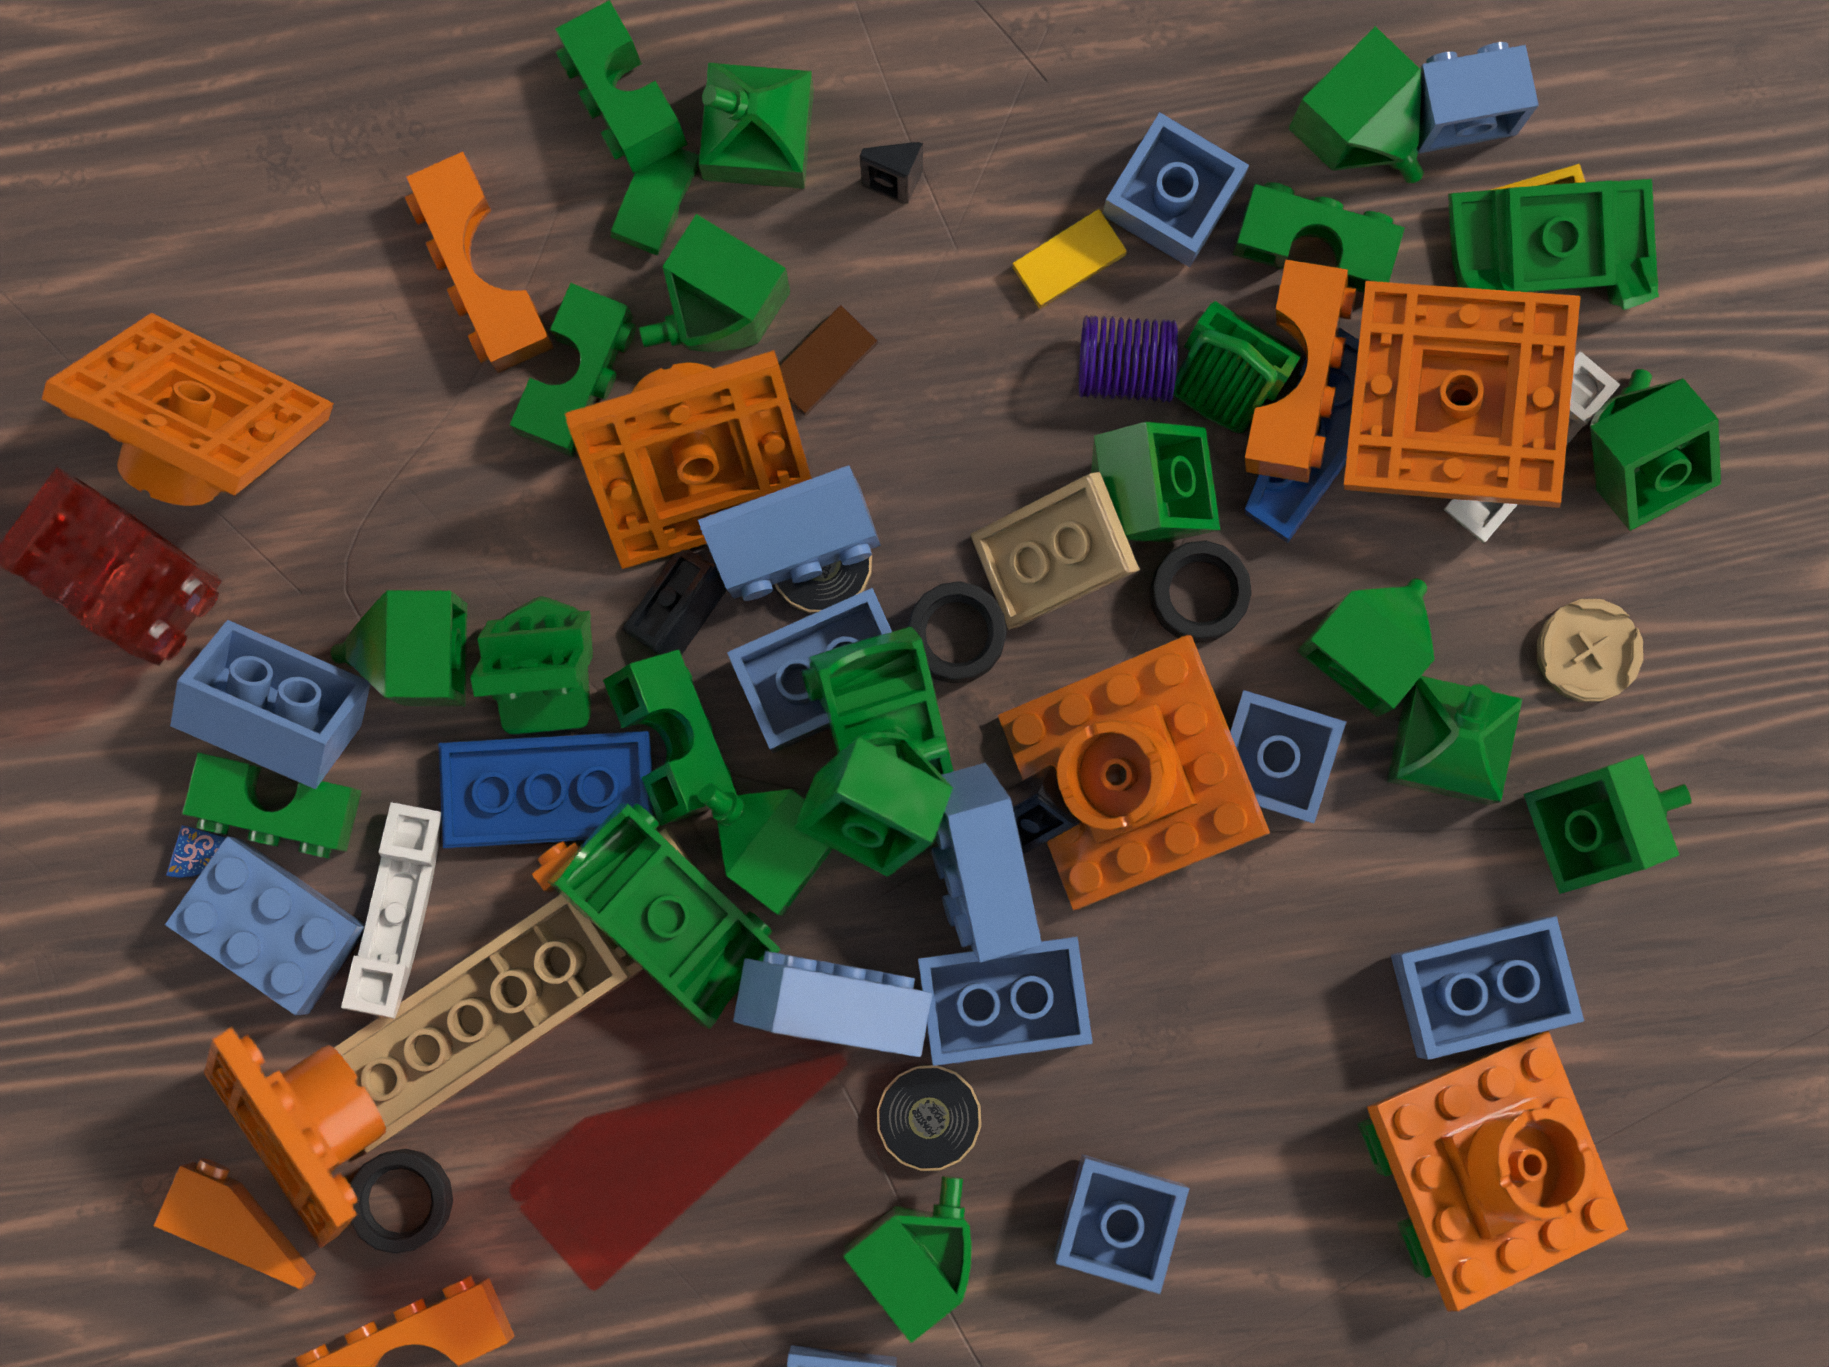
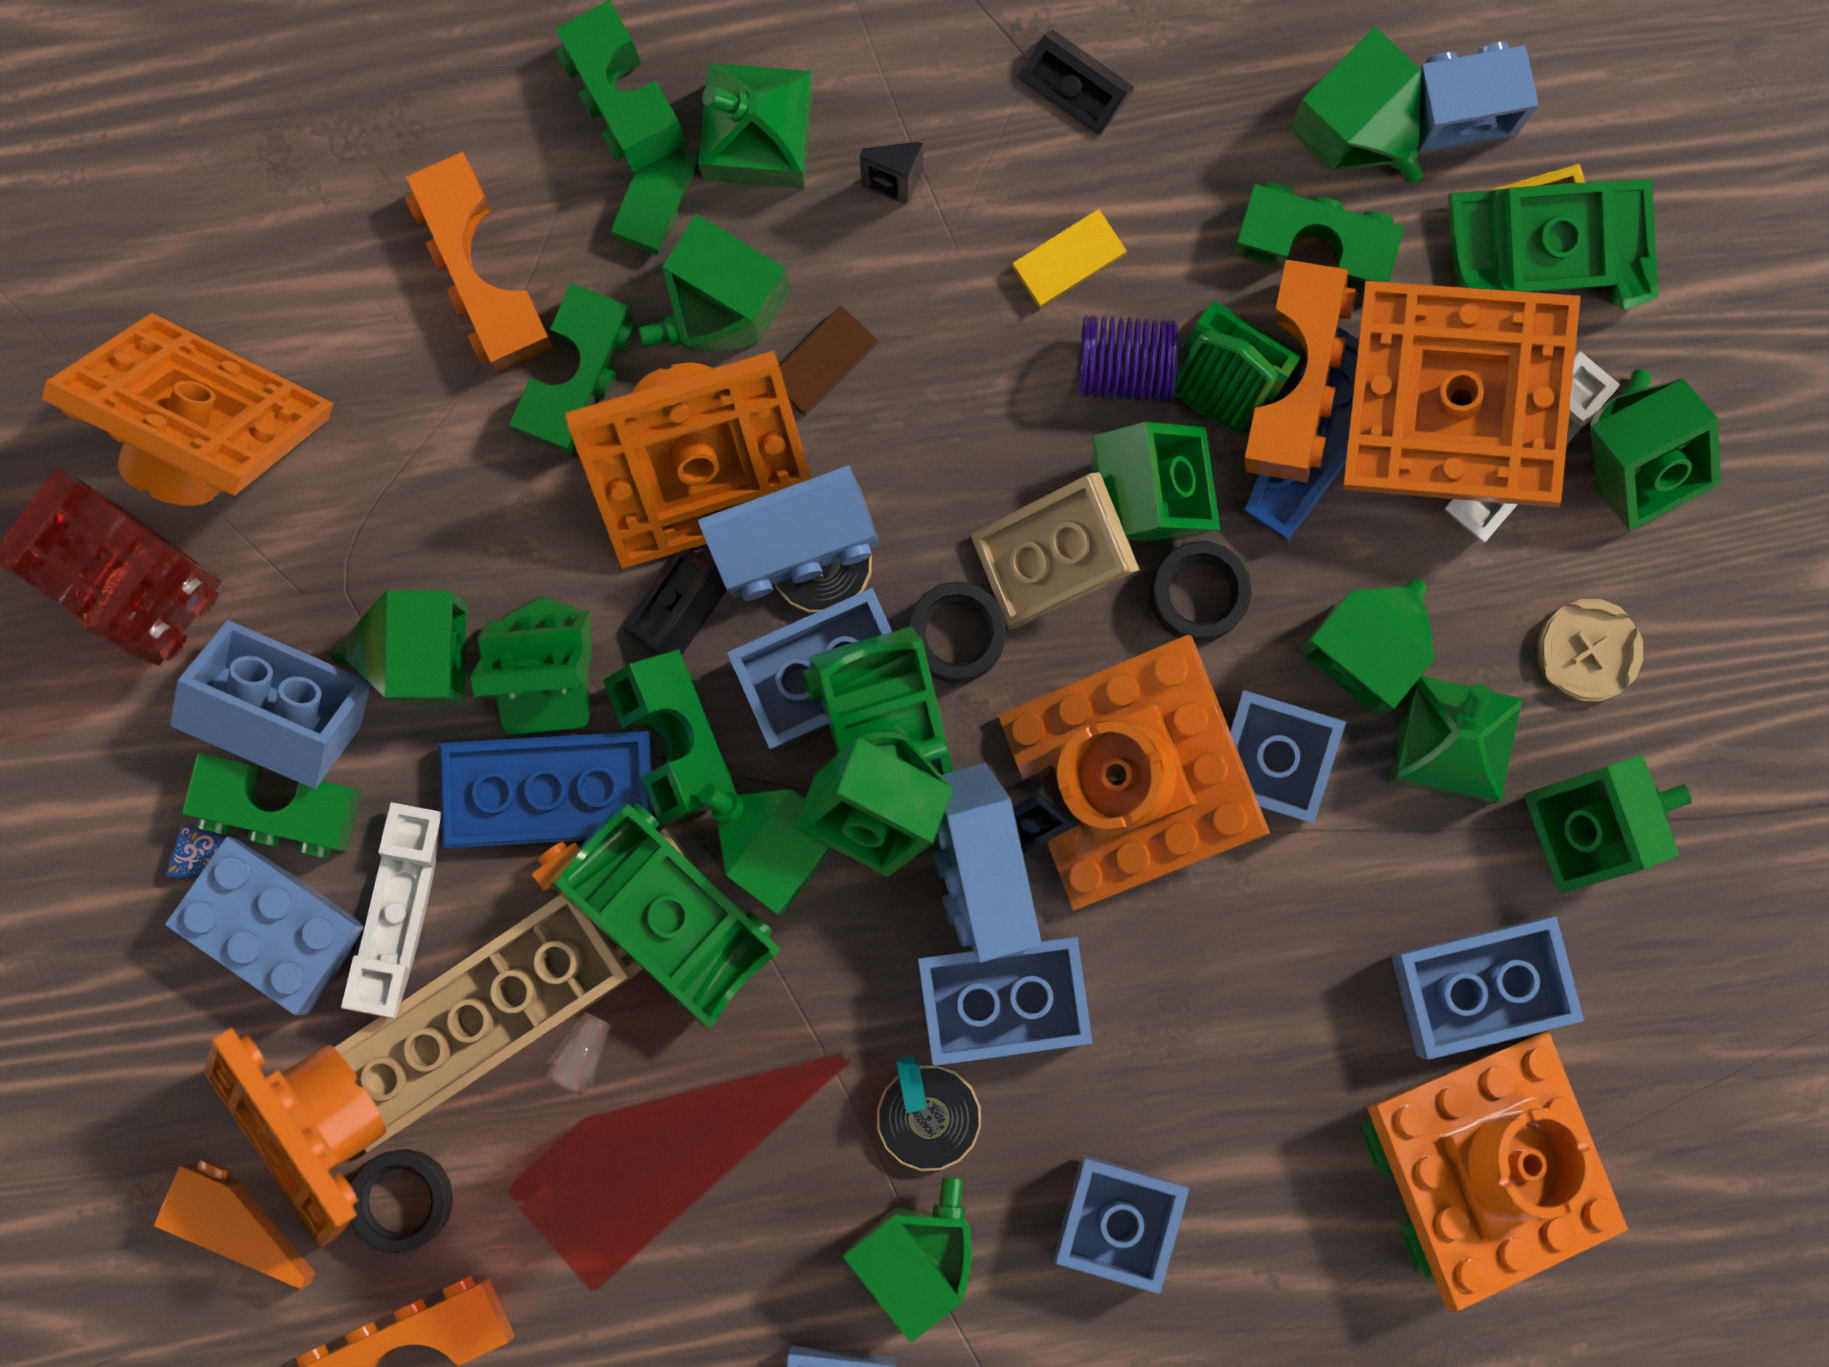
medium blue brick [733,951,932,1057] -> none
medium blue brick [1102,112,1249,268] -> none
none -> clear cone [544,1012,611,1095]
none -> teal tile [896,1055,927,1113]
none -> black slope [1017,30,1135,136]

